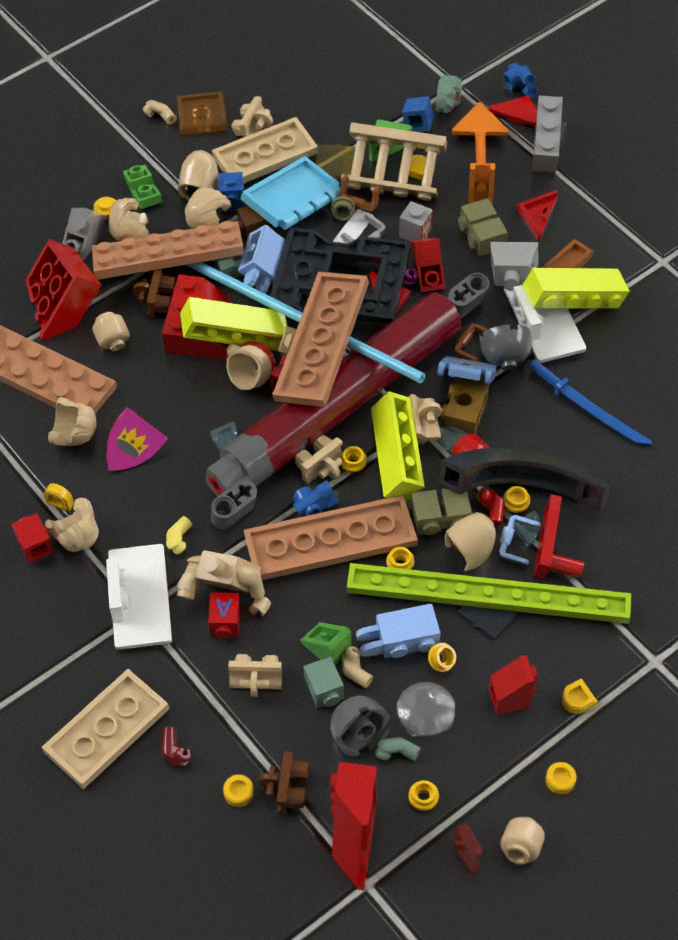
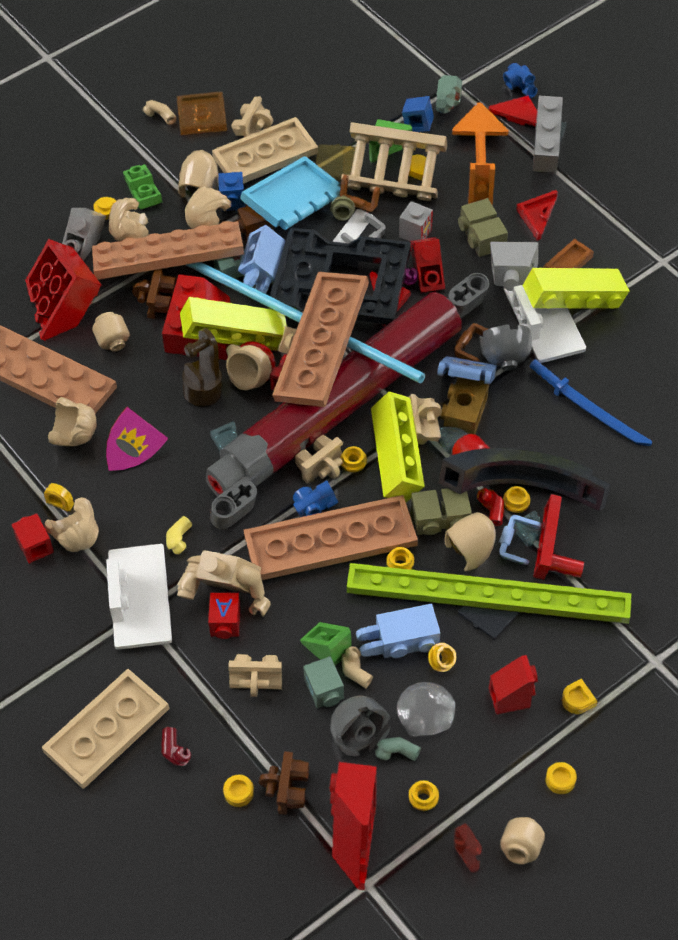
none -> dark brown piece [182,328,222,406]

